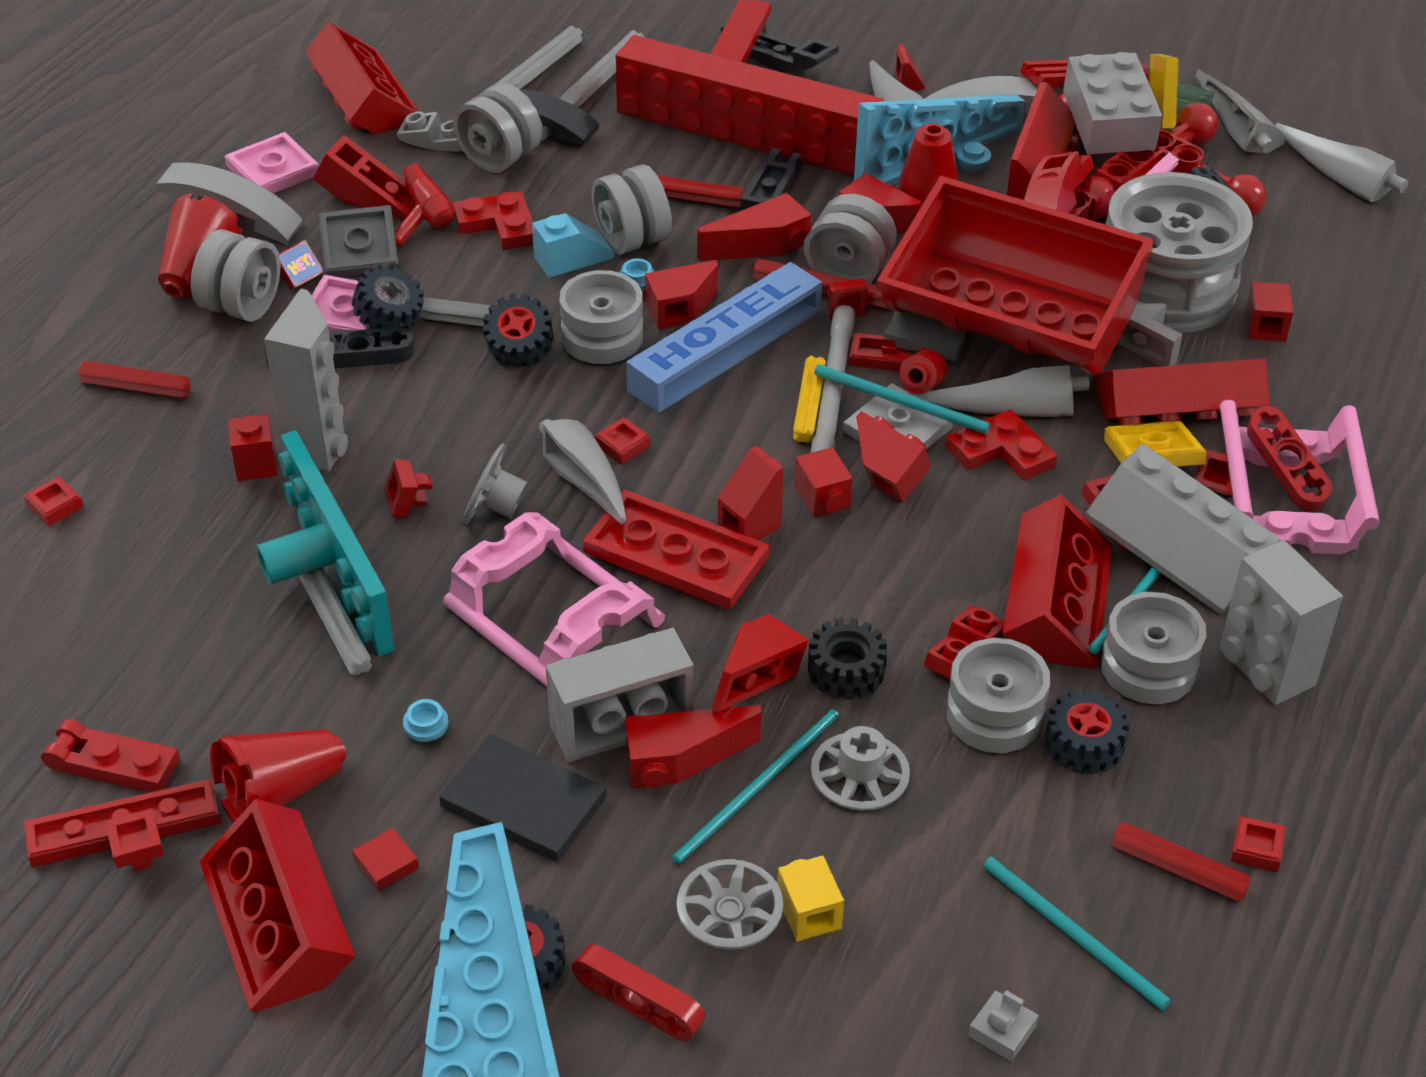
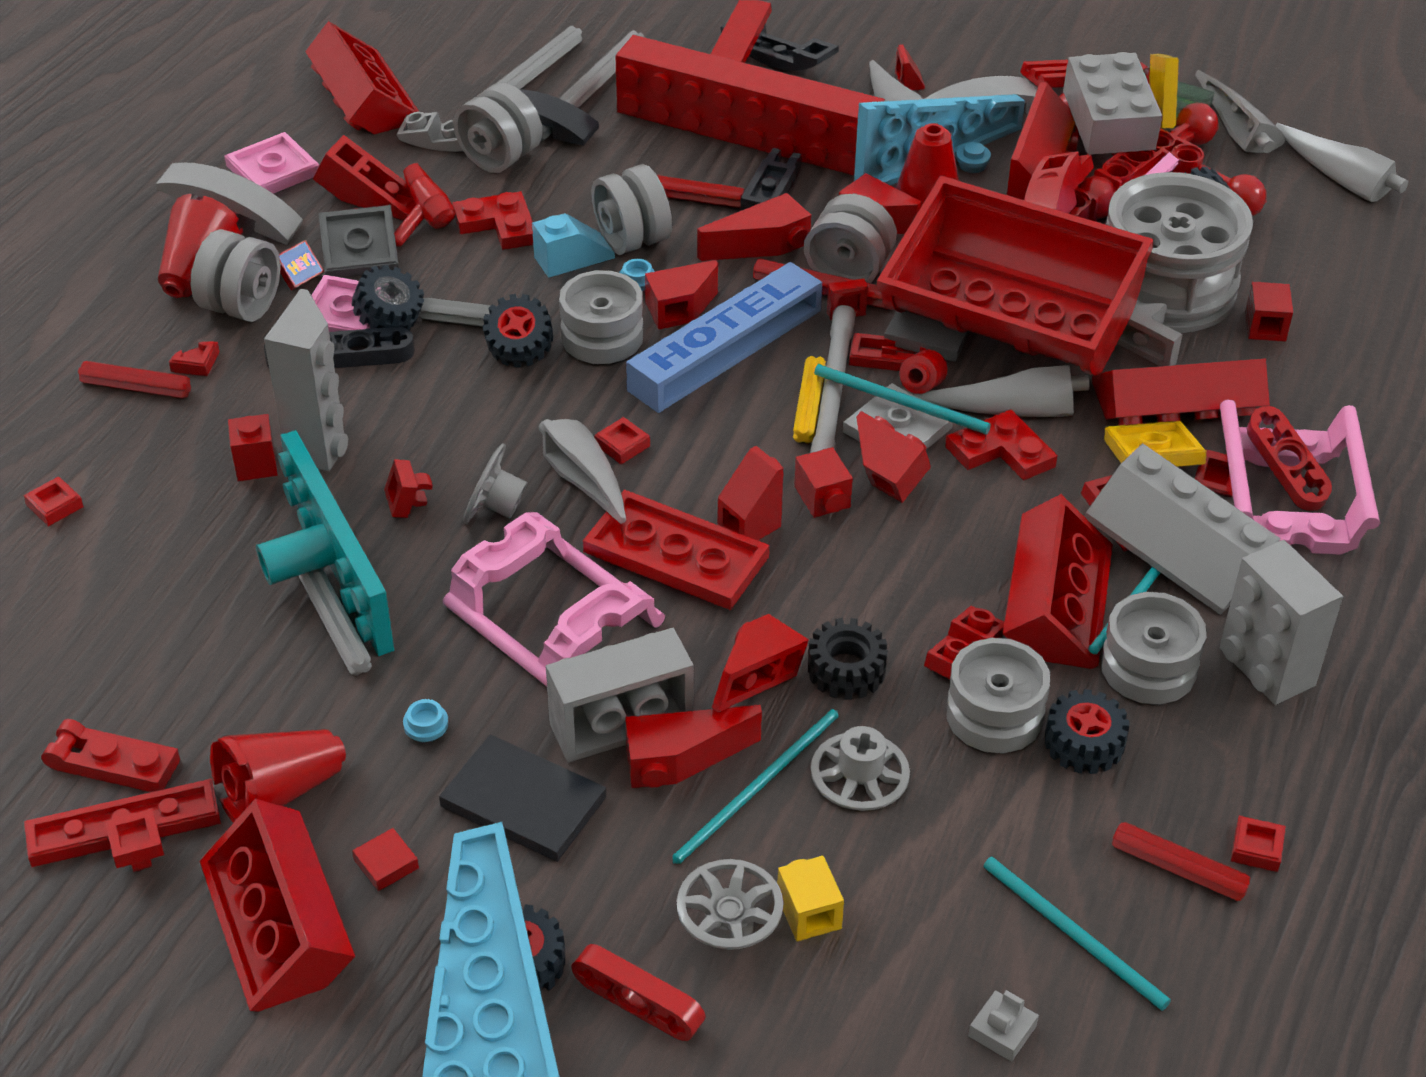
none -> red tile [169,341,220,376]

